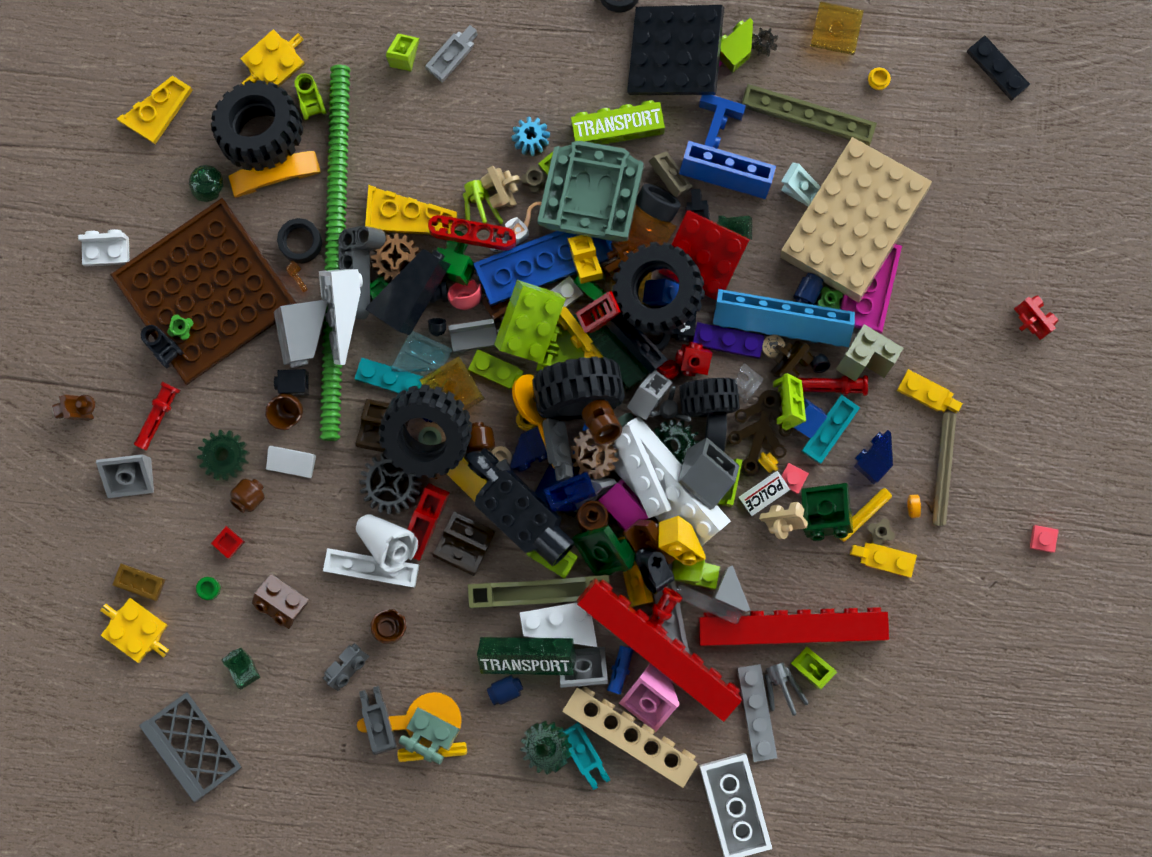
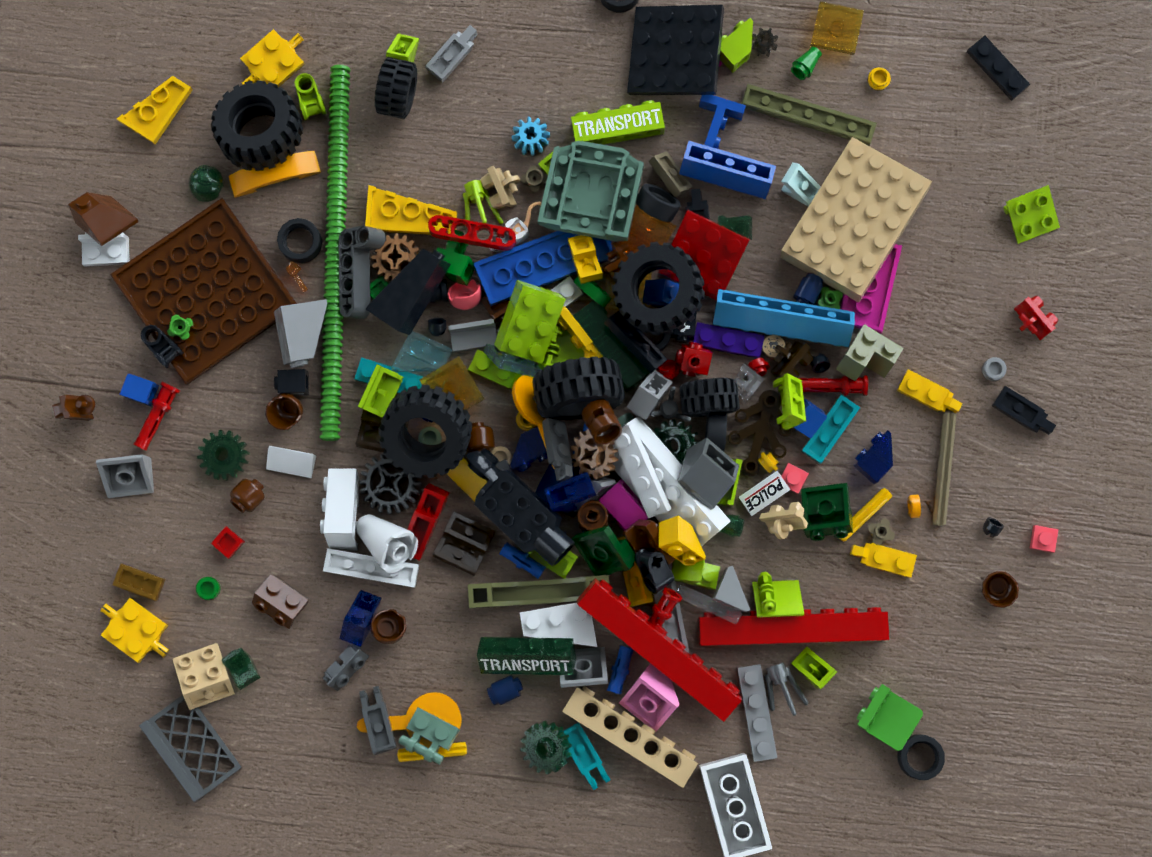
white wedge [319,269,363,365] -> none
red slope [576,291,621,333] -> none
none -> reddish brown slope [68,192,139,246]
none -> blue panel [119,374,159,406]
none -> tan bracket [173,643,235,710]
none -> white wedge [320,469,359,551]
none -> clear blue slope [339,590,382,647]
none -> lime hinge [358,364,404,418]
none -> black tyre [375,57,417,119]
none -> clear light blue wing [483,344,542,377]
none -> blue pin [499,542,546,579]
none -> clear green cone [720,514,745,538]
none -> red plate [747,358,770,378]
none -> lime hinge [752,572,804,617]
none -> green cone [791,46,822,80]
none -> bright green bracket [857,684,923,751]
none -> black tyre [897,734,945,780]
none -> light grey tile [982,357,1007,381]
none -> reddish brown hair [982,571,1019,608]
none -> black hinge [983,517,1004,538]
none -> black hinge [992,386,1056,435]
none -> lime hinge [1003,185,1060,244]

